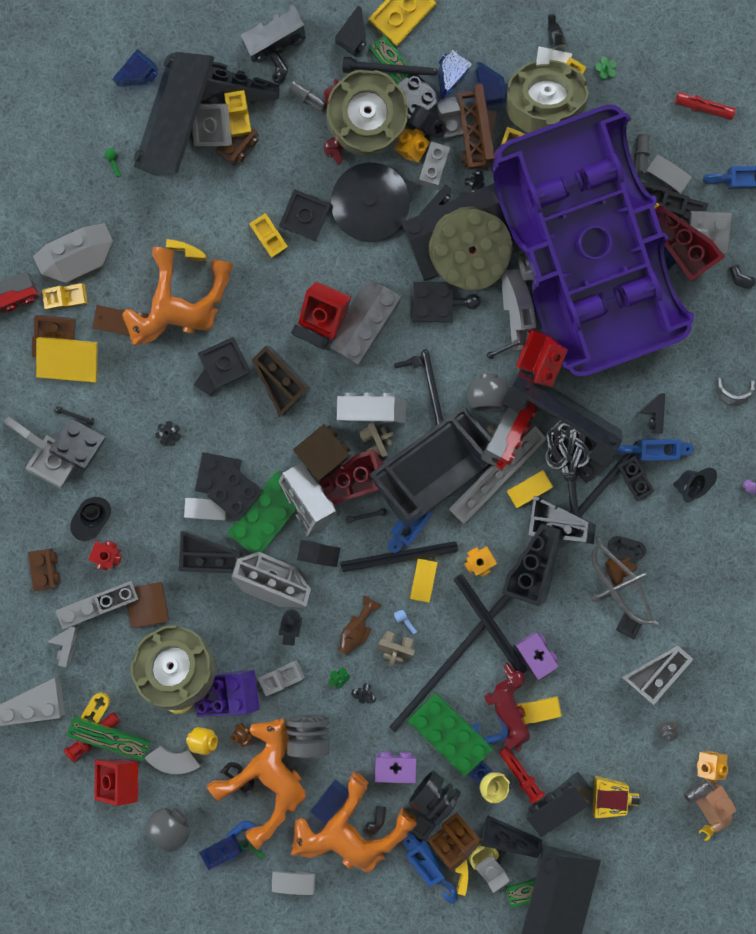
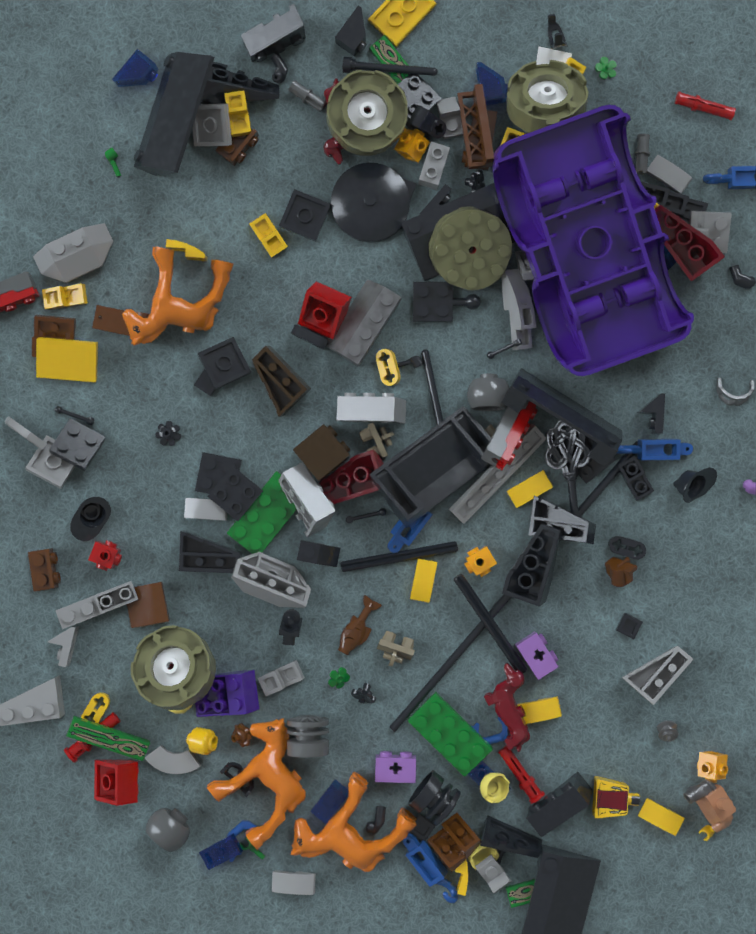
light blue hand [394,610,417,634] -> none
clear blue slope [438,49,472,100] -> none
red panel [516,329,568,387] -> none
flat silver piece [591,538,660,627] -> none
none -> yellow beam [376,349,400,386]
none -> yellow slope [638,798,685,836]

